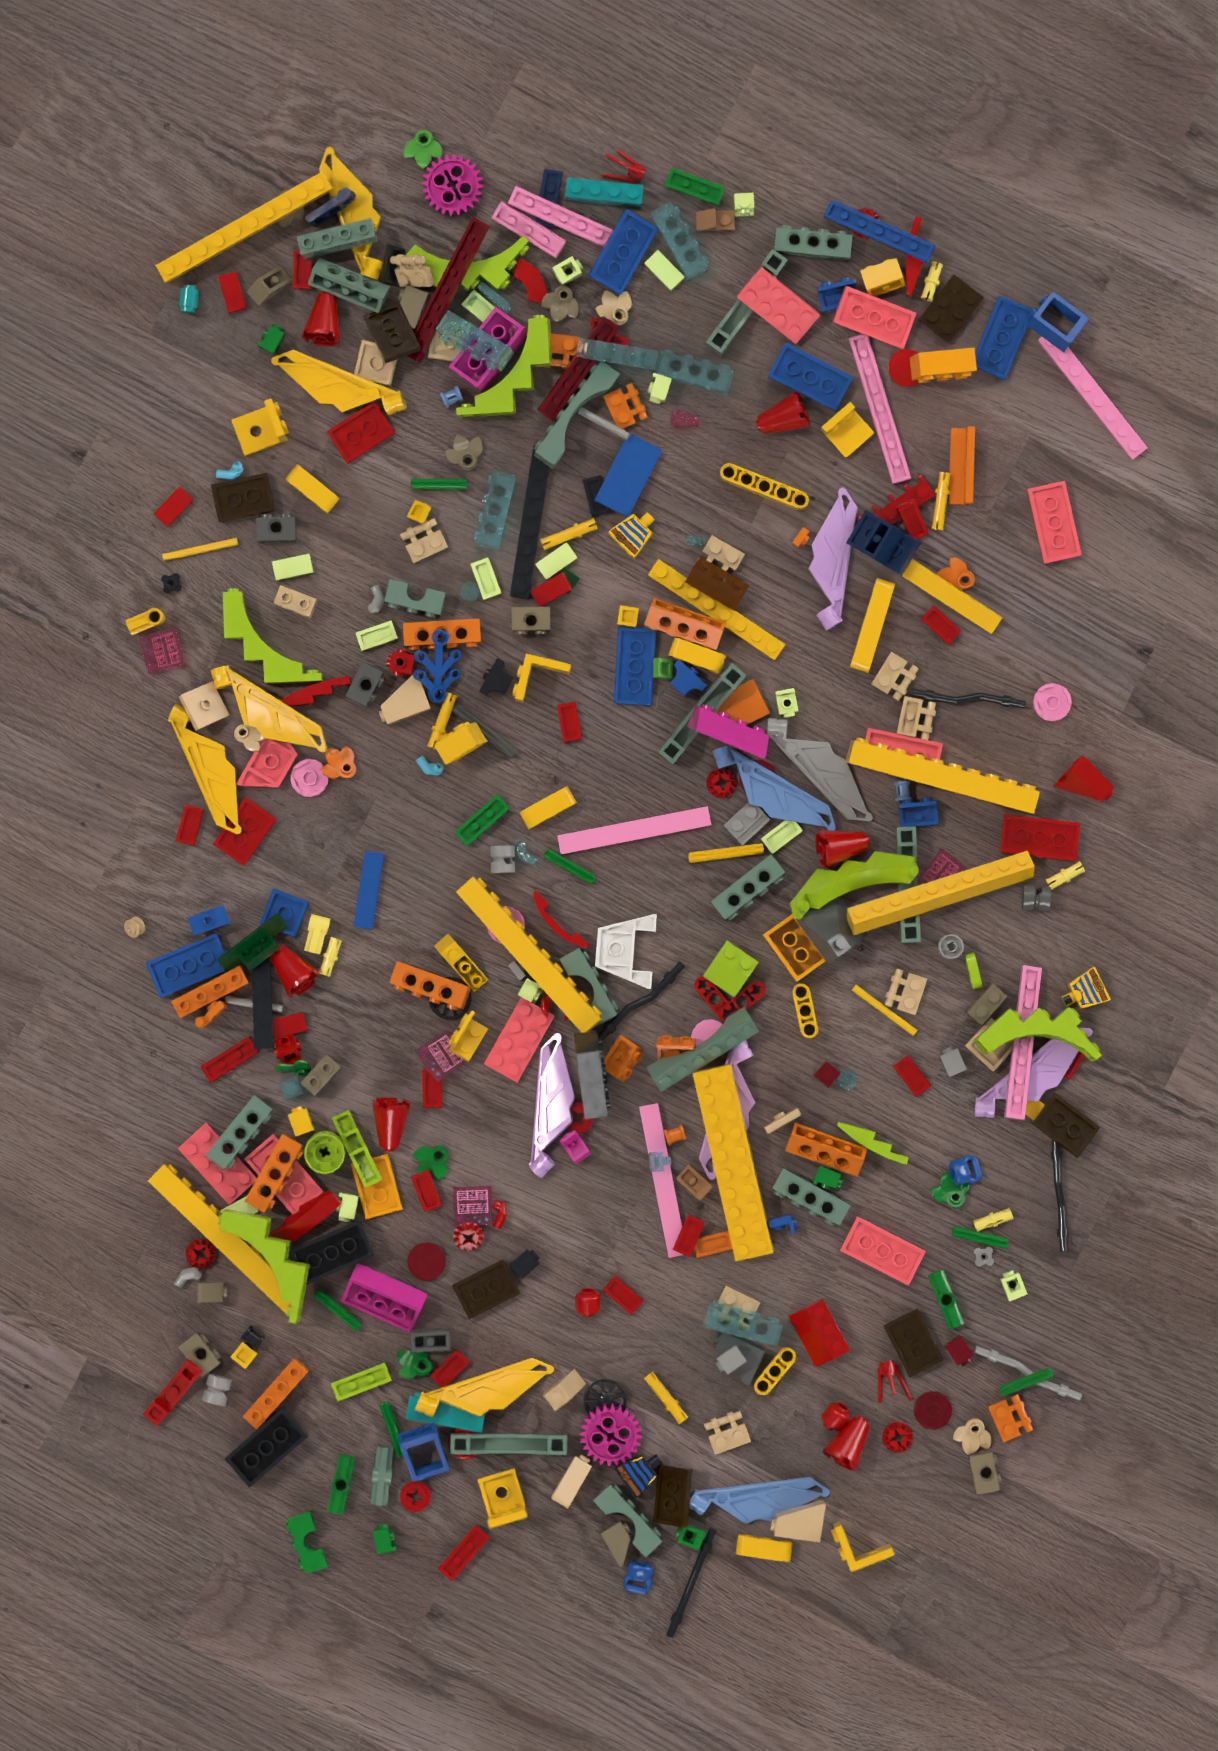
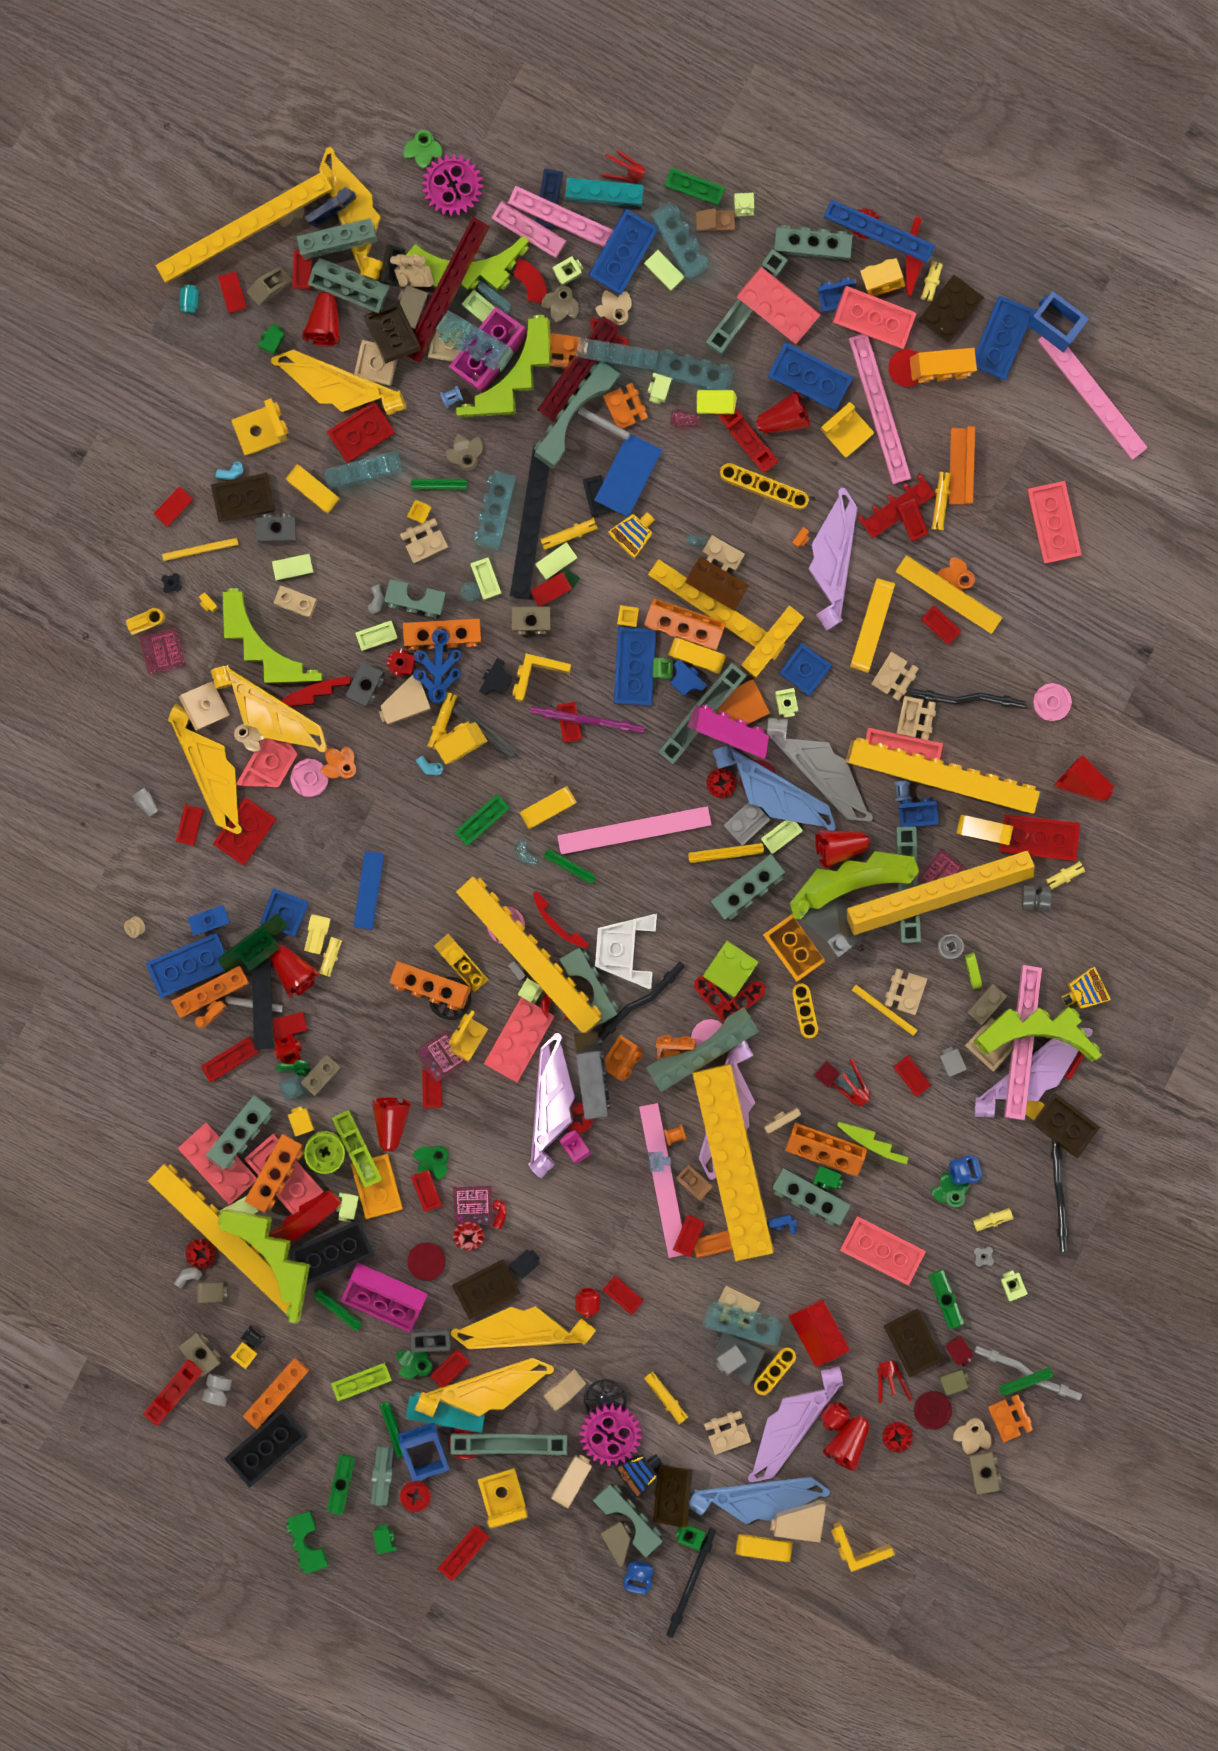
light grey wheel [490,846,515,874] -> none
dark blue bracket [846,510,921,576] -> none
green axle [952,1226,1008,1249] -> none
none -> light grey cone [132,787,158,817]
none -> yellow plate [199,592,218,613]
none -> clear light blue brick [324,450,403,491]
none -> yellow wing [451,1306,596,1349]
none -> magenta bar [530,706,645,734]
none -> neon yellow slope [697,390,737,414]
none -> red slope [717,407,779,473]
none -> yellow arch [741,605,804,679]
none -> lavender wing [748,1366,843,1482]
none -> blue tile [779,643,832,696]
none -> red plant [832,1058,871,1107]
none -> olive brick [939,1369,970,1396]
none -> yellow beam [956,815,1013,845]

